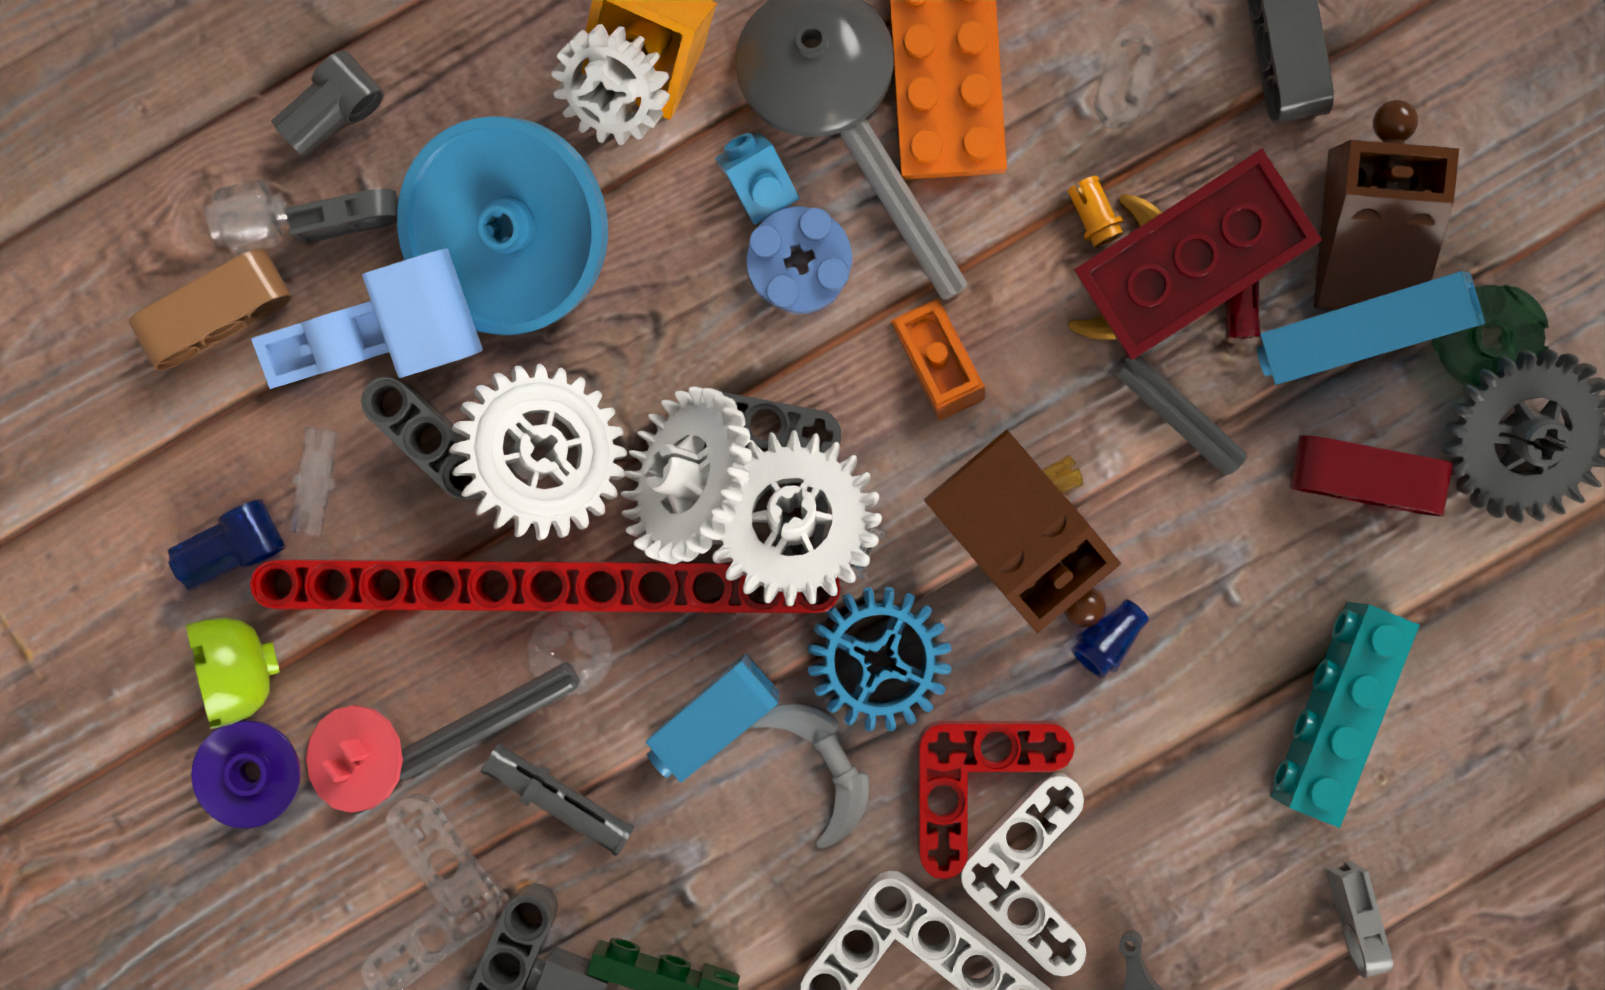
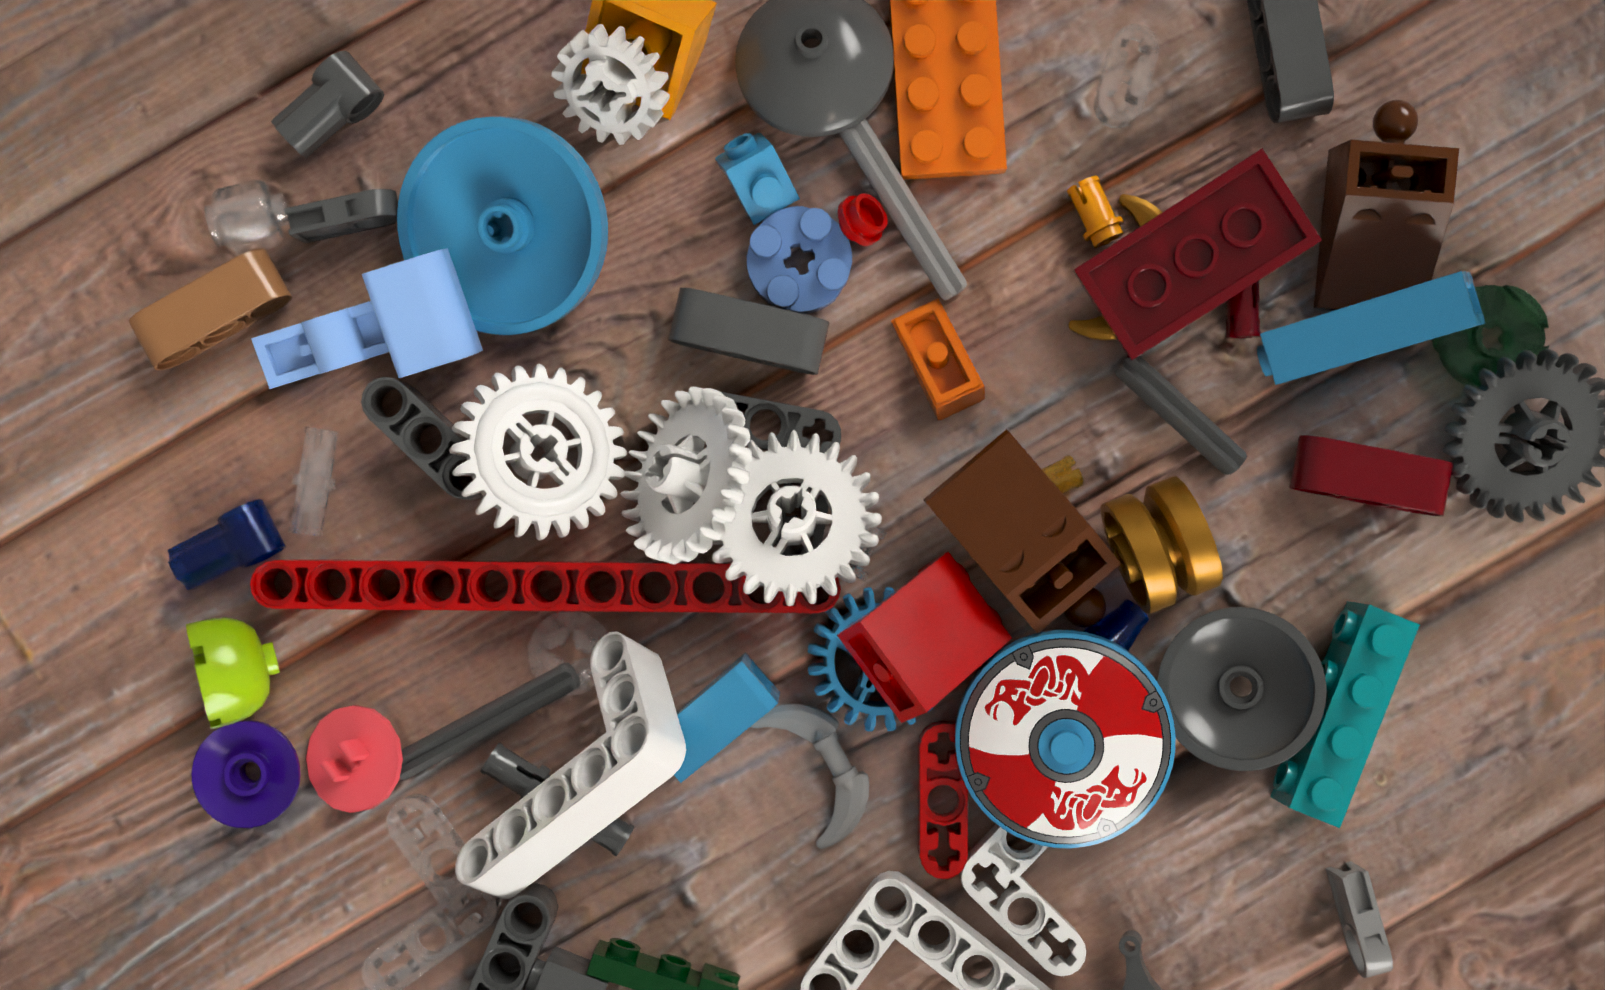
none -> white beam [455,631,686,899]
none -> dark grey beam [668,288,830,375]
none -> red panel [837,551,1012,723]
none -> red plate [838,193,888,246]
none -> dish [955,630,1176,848]
none -> pearl gold wheel [1100,476,1223,614]
none -> dark grey dish [1158,607,1327,771]

